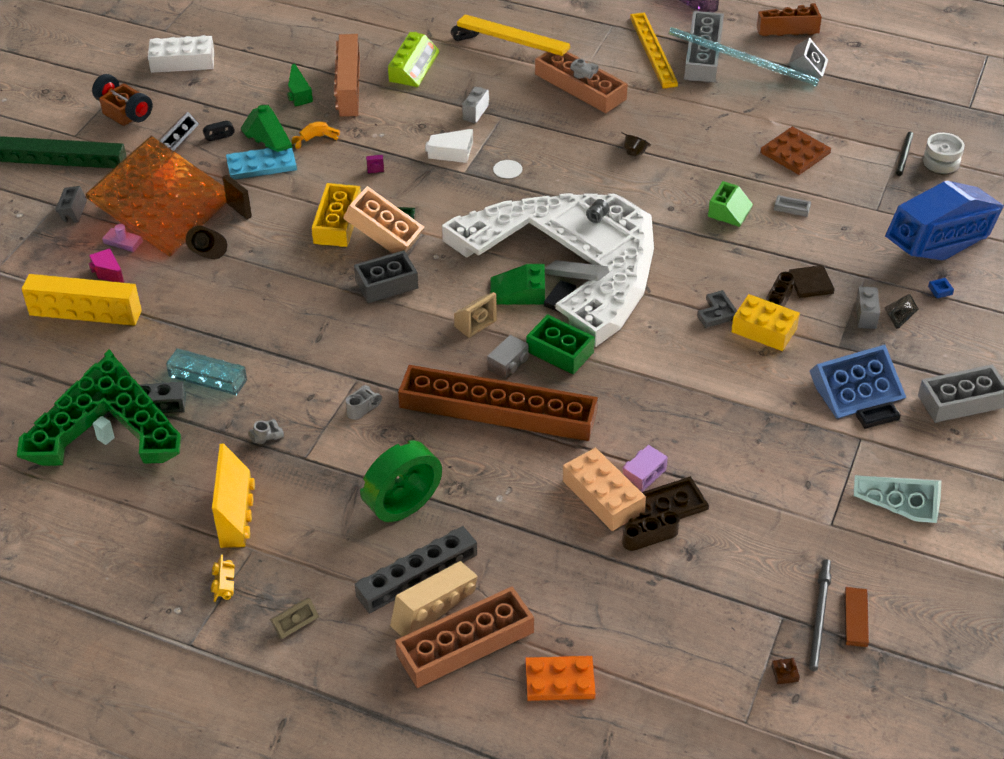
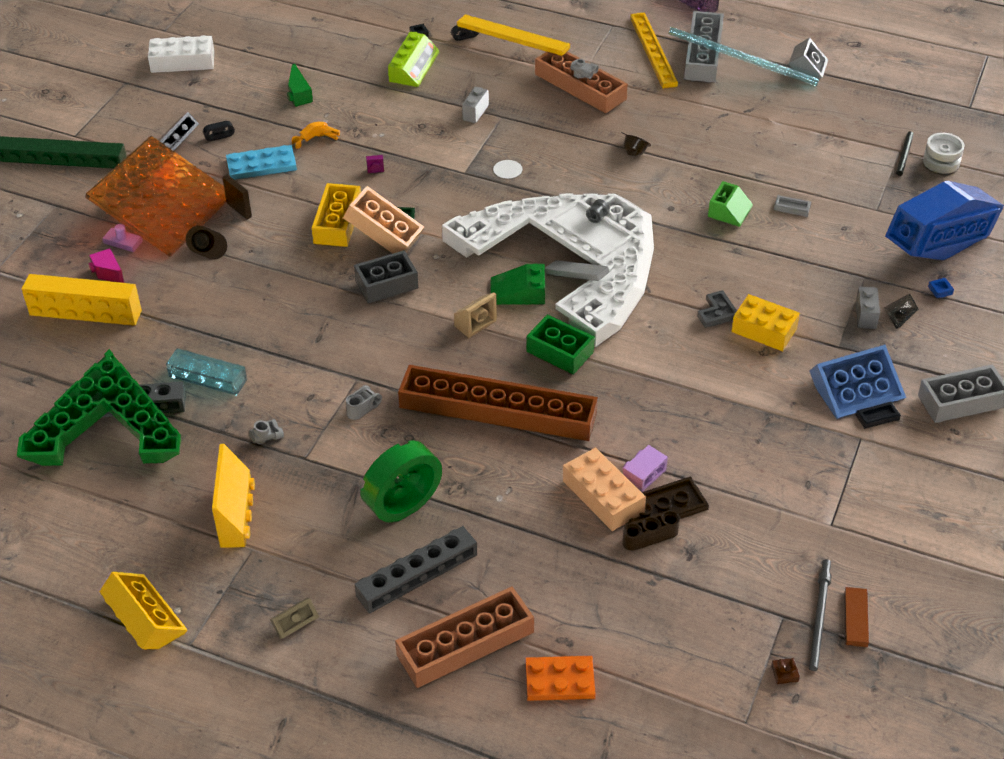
dark grey hinge [55,186,87,223] -> none
brick [92,74,153,126] -> none
light aqua piece [93,416,115,445] -> none
yellow hinge [211,555,235,602] -> none
green wedge [241,105,293,152] -> none
nougat brick [334,34,360,117] -> none
tan wedge [390,561,478,637] -> none
white slope [425,129,473,163] -> none
light grey brick [487,335,529,379] -> none
black tile [544,280,576,312] -> none
dark orange wedge [757,3,822,36] -> none
dark orange plate [760,126,831,175] -> none
dark brown beam [766,271,795,307] -> none
dark brown tile [789,265,835,298] -> none
light aqua wedge [854,475,941,523] -> none
none -> yellow slope [99,572,187,650]
none -> black plate [409,23,429,37]

